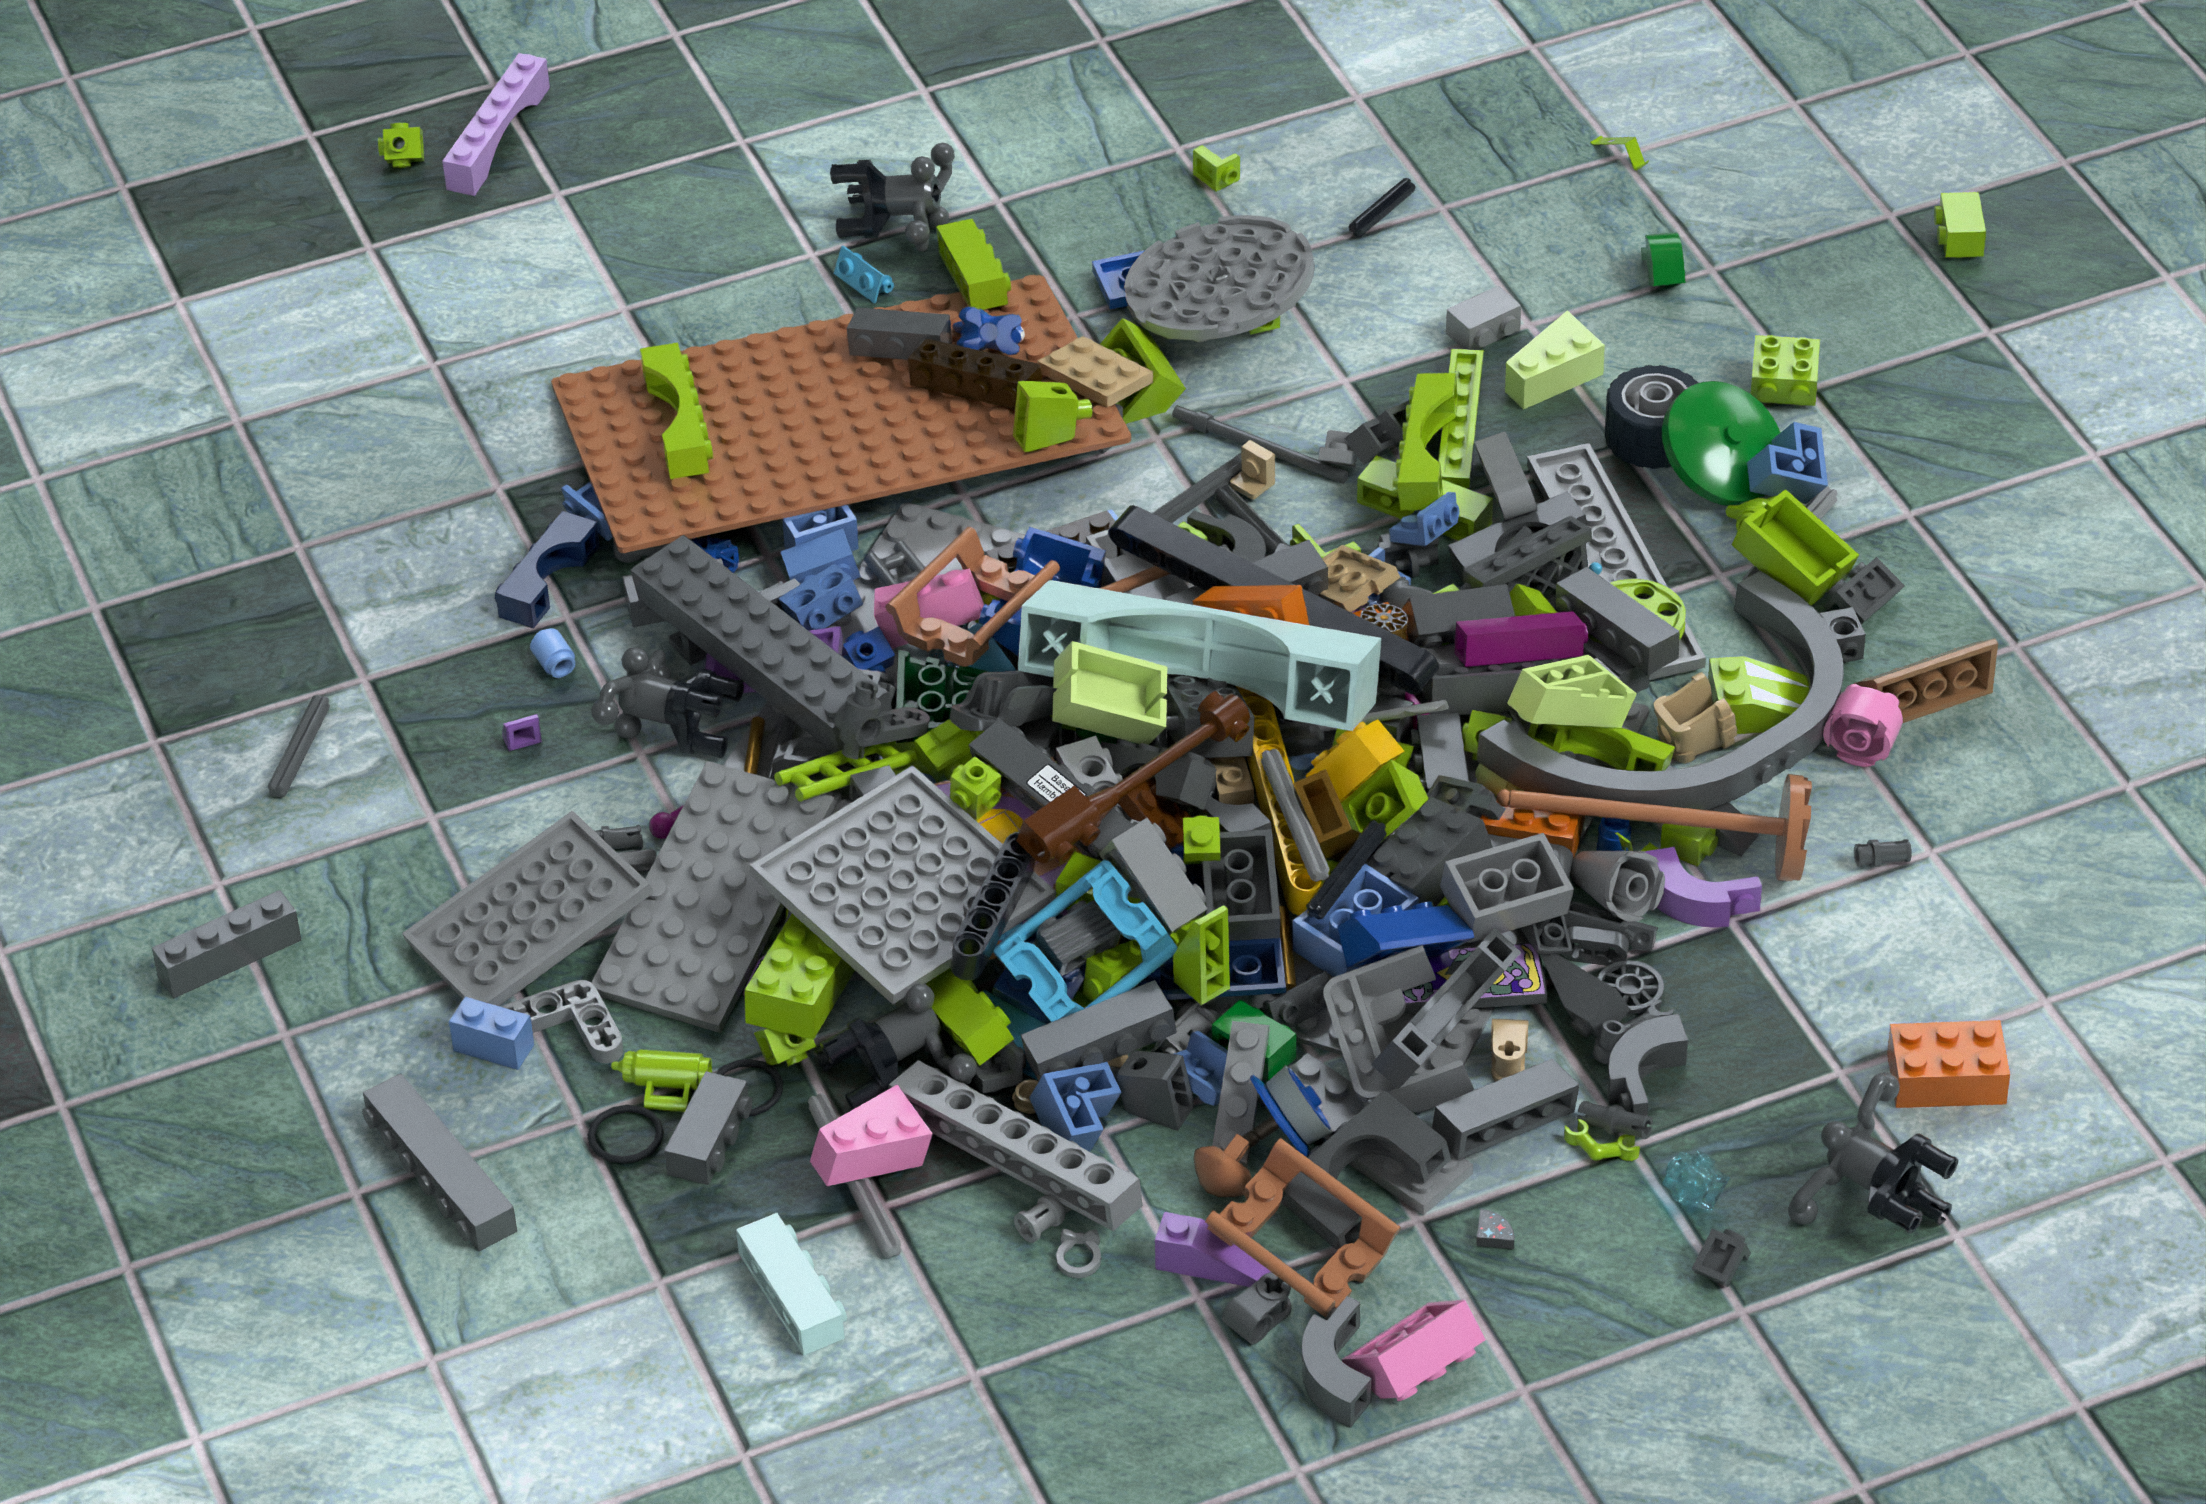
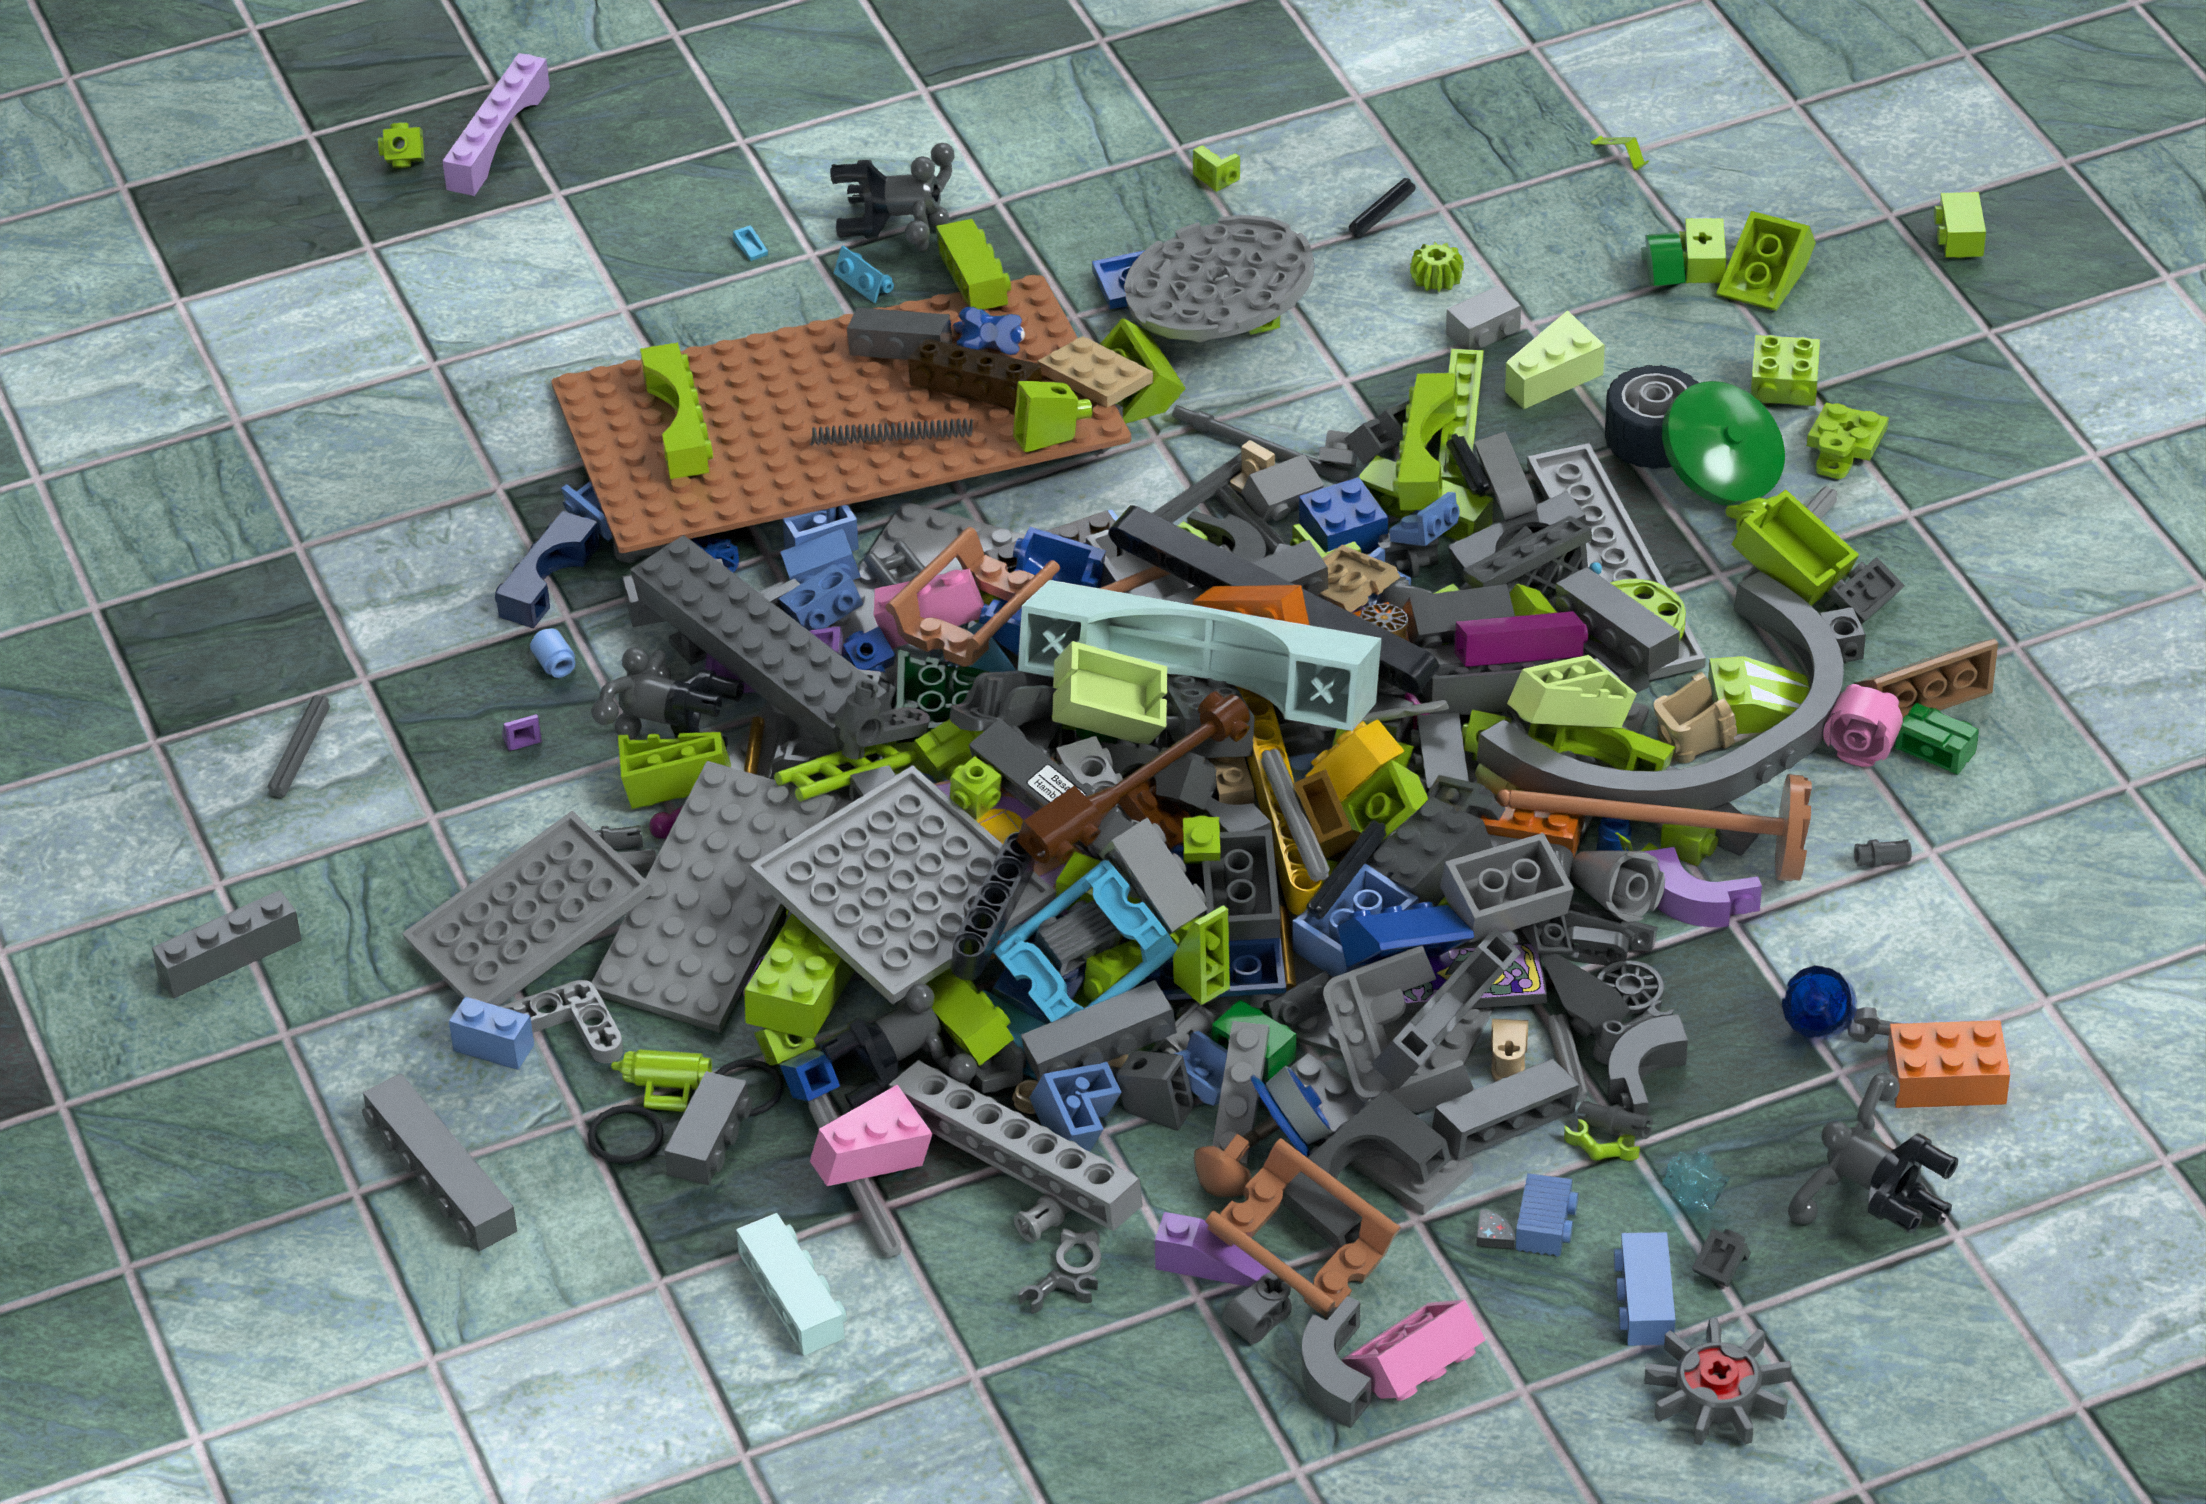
medium blue brick [1747,422,1828,504] -> none
none -> lime wedge [618,732,731,809]
none -> medium azure piece [733,225,768,261]
none -> blue brick [780,1049,840,1101]
none -> dark grey piece [810,418,973,446]
none -> dark grey arm [1019,1271,1098,1314]
none -> light grey brick [1241,454,1324,522]
none -> blue brick [1299,477,1388,554]
none -> lime gear [1410,241,1464,292]
none -> black axle [1446,433,1490,497]
none -> medium blue brick [1516,1173,1578,1257]
none -> light grey axle [1548,1013,1587,1102]
none -> brick [1614,1232,1675,1346]
none -> dark grey gear [1644,1318,1792,1445]
none -> lime brick [1679,218,1726,283]
none -> lime slope [1716,211,1816,311]
none -> clear blue cylinder [1782,965,1858,1040]
none -> lime plate [1806,402,1889,479]
none -> dark grey bar [1847,1007,1898,1043]
none -> green brick [1895,703,1979,775]

